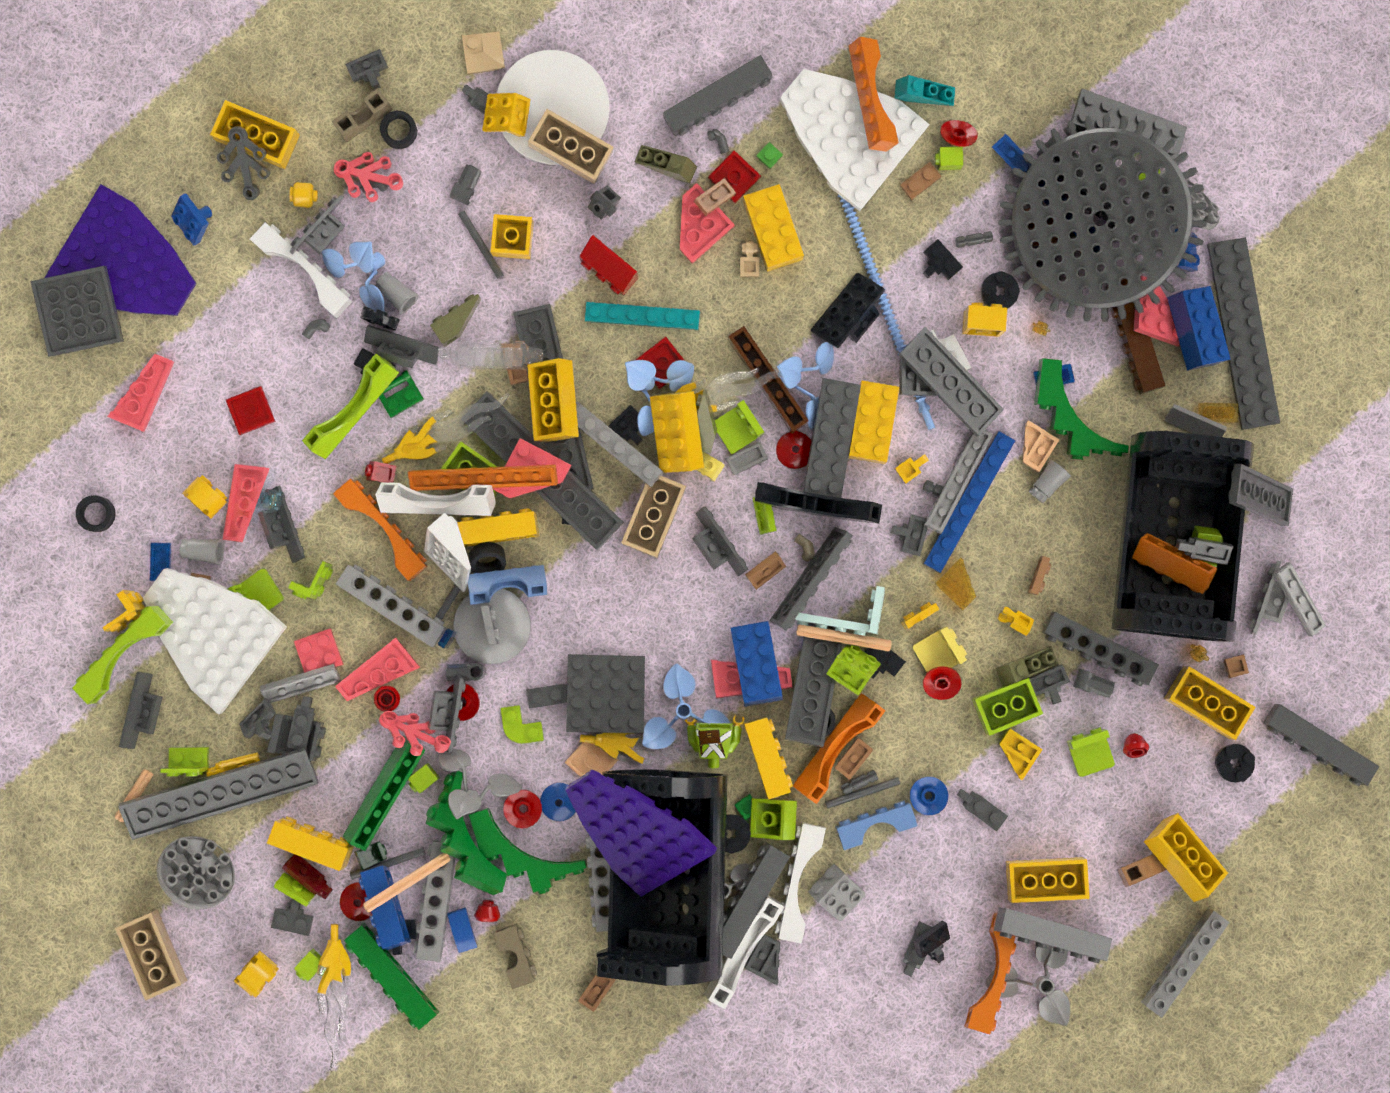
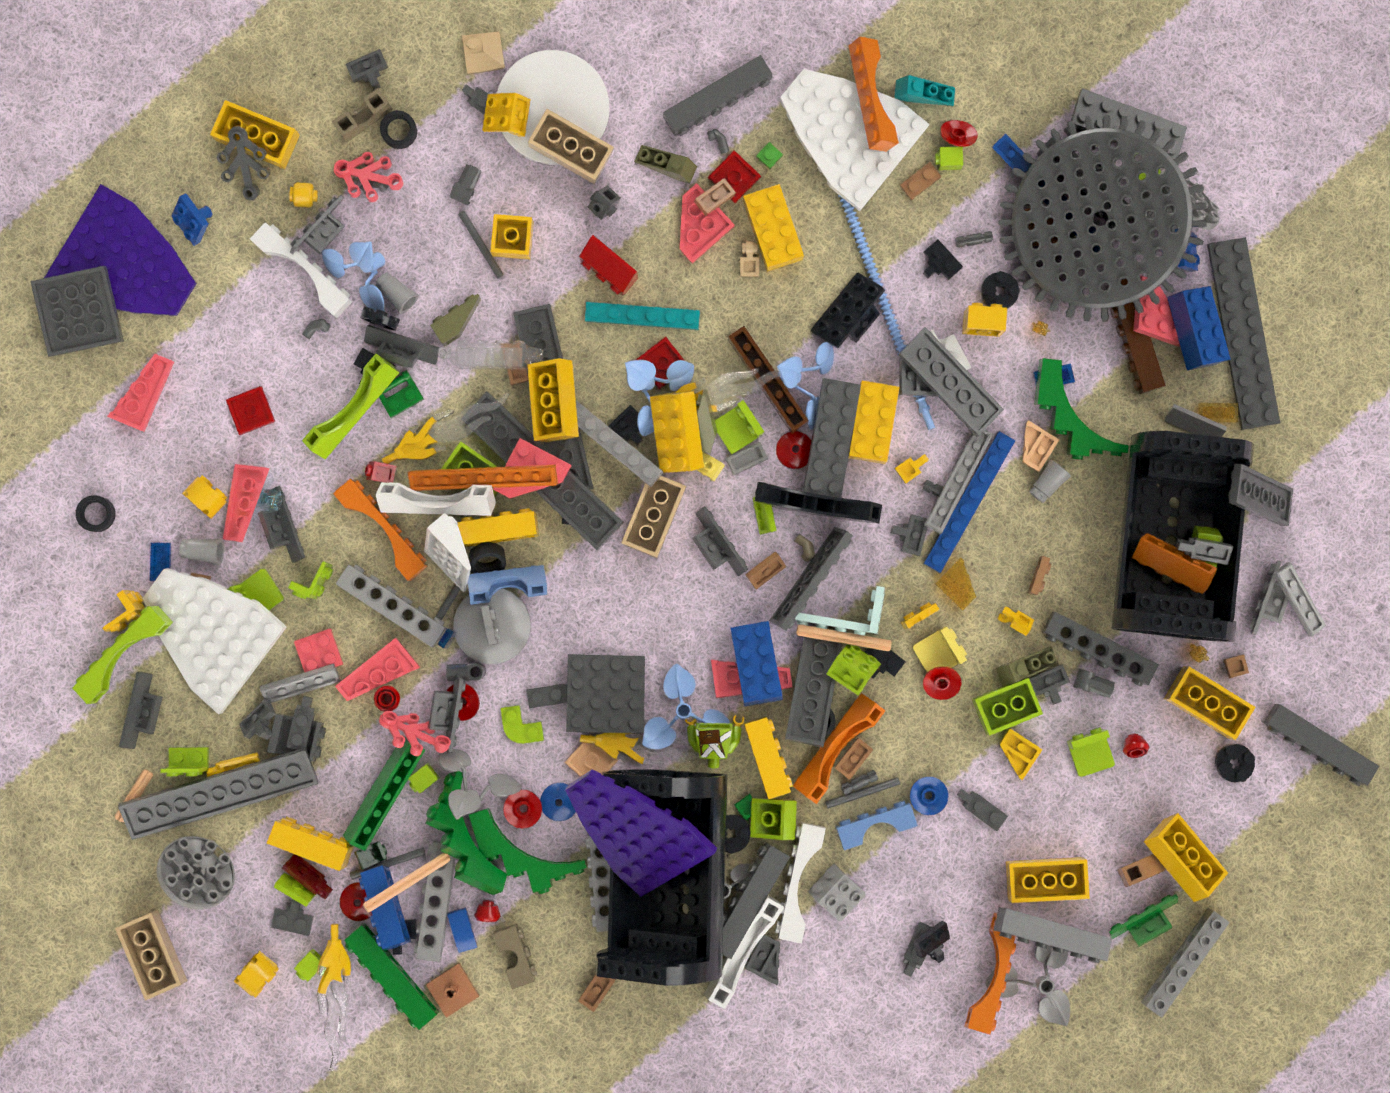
none -> nougat tile [426,963,480,1018]
none -> green bracket [1109,894,1178,947]

